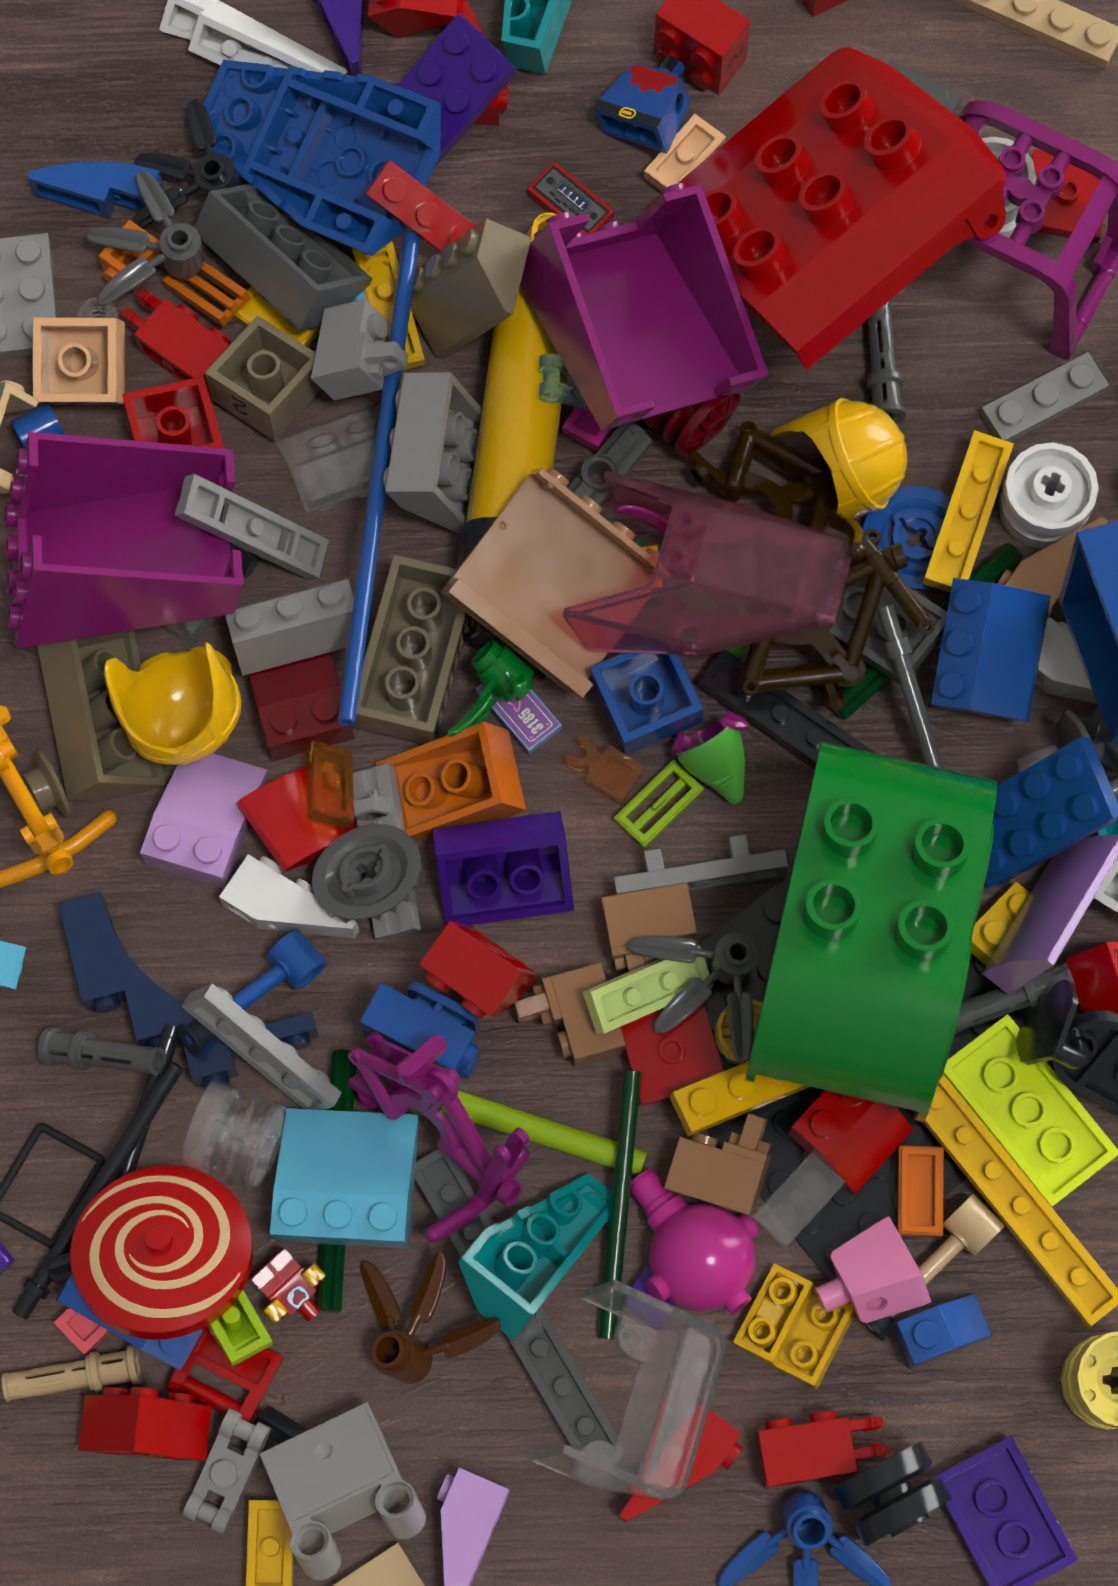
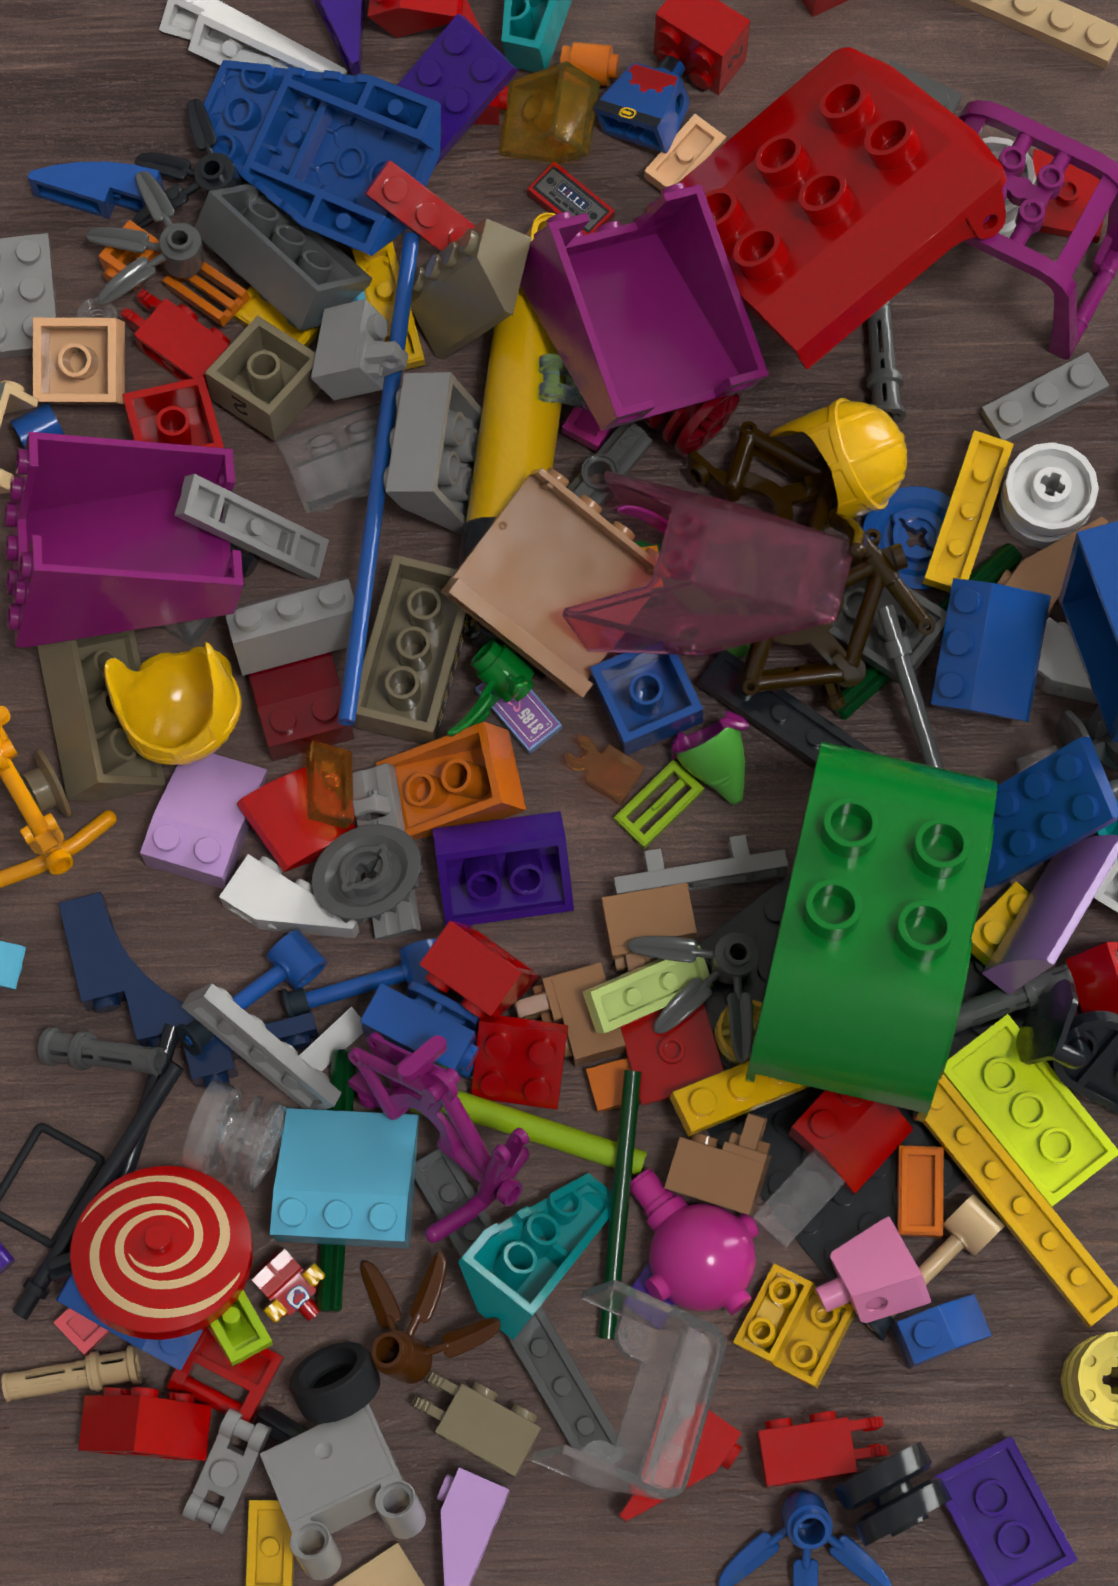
none -> blue piece [282,939,438,1018]
none -> black tyre [289,1342,381,1424]
none -> white sticker [299,1006,363,1072]
none -> dark tan hinge [411,1371,542,1479]
none -> red plate [471,1013,569,1110]
none -> clear yellow slope [499,61,600,164]
none -> orange brick [560,42,620,86]
none -> orange tile [586,1058,640,1113]

